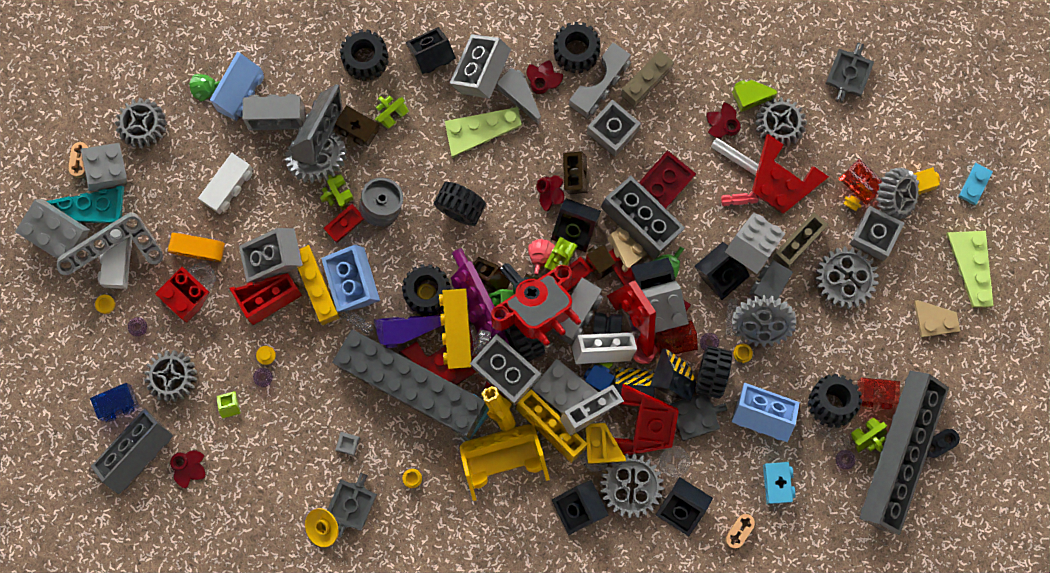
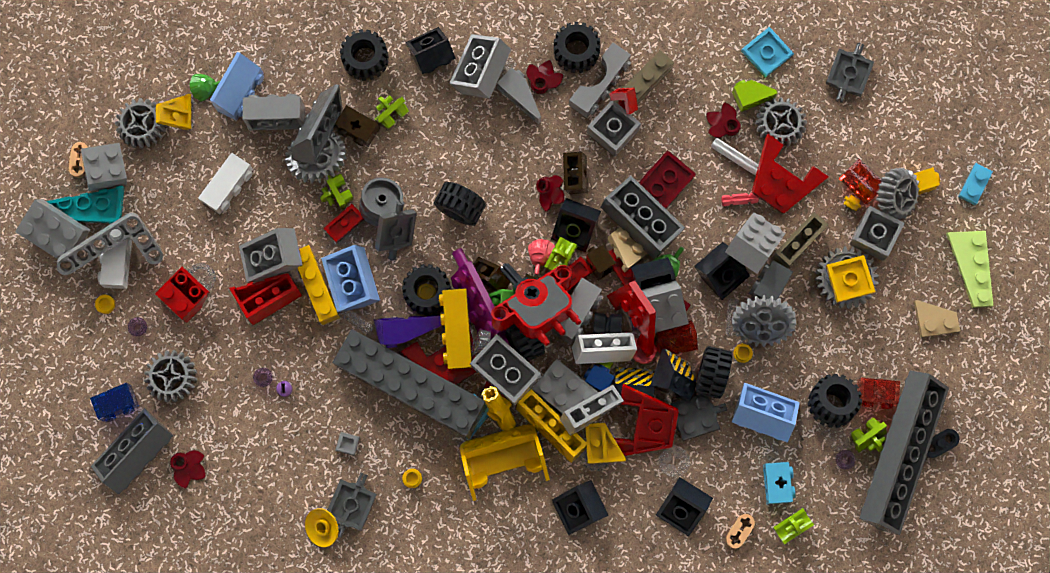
light orange beam [167,233,225,262] -> none
lime slope [217,391,241,419] -> none
yellow plate [256,346,276,365] -> none
yellowish green wing [445,107,522,158] -> none
light grey gear [600,454,664,518] -> none
clear purple plate [700,333,719,351] -> none
none -> yellow wing [156,94,191,130]
none -> medium lavender hinge [276,381,292,397]
none -> dark grey plate [375,201,417,260]
none -> red panel [609,88,638,114]
none -> medium azure tile [741,27,794,78]
none -> lime hips [773,508,814,544]
none -> yellow plate [826,255,876,303]

